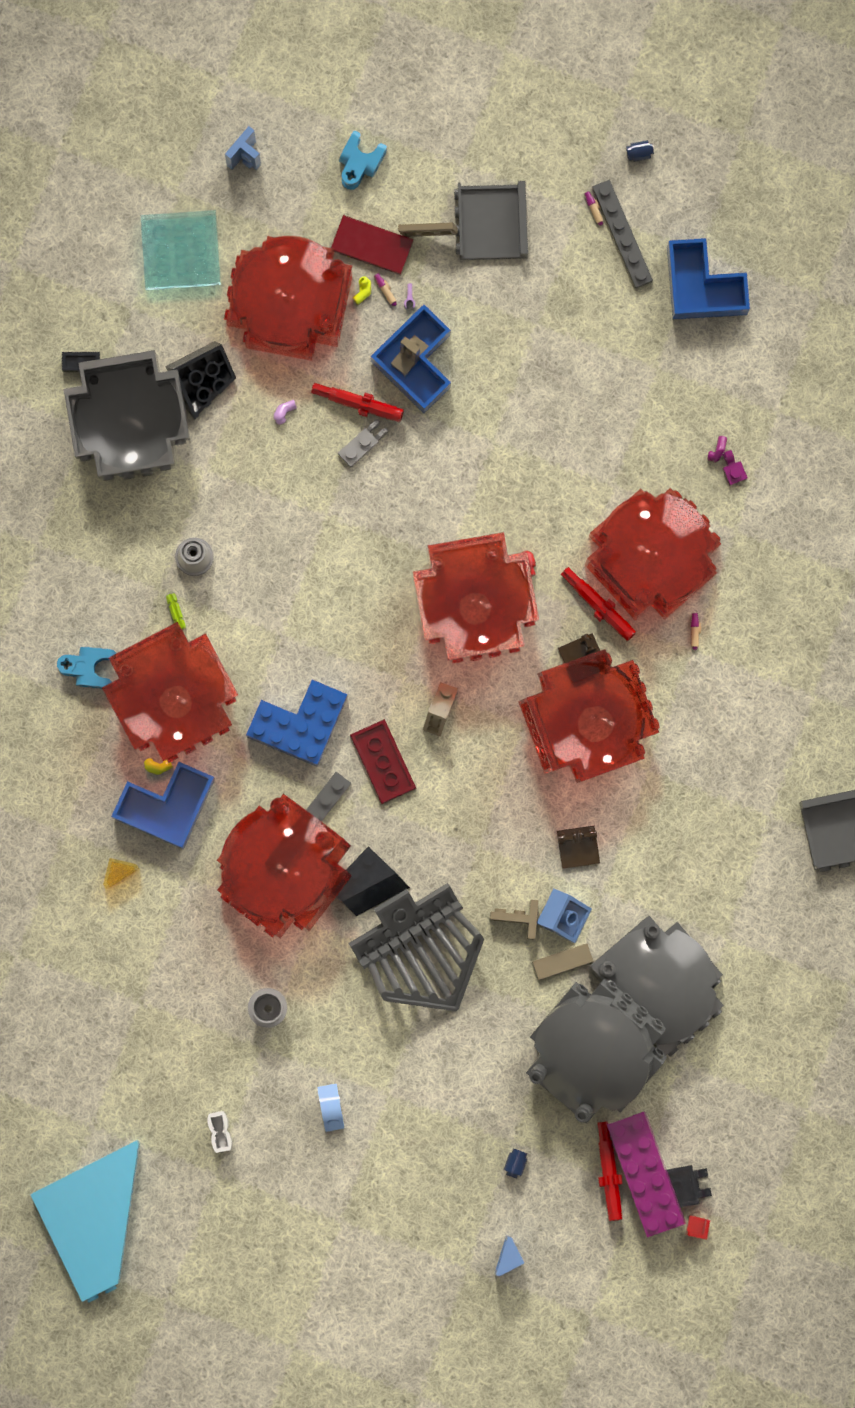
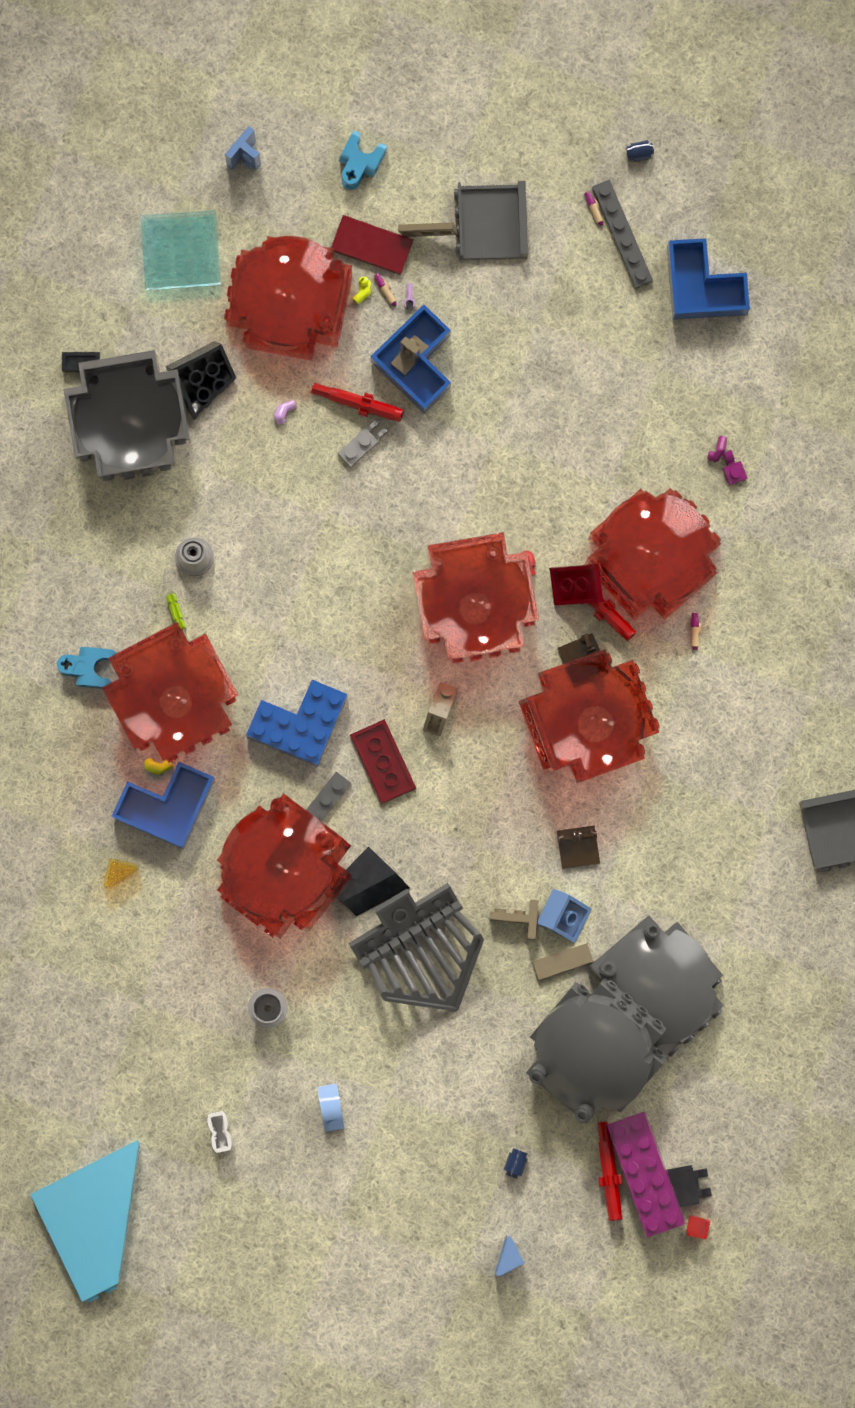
none -> dark red plate [549,563,604,606]

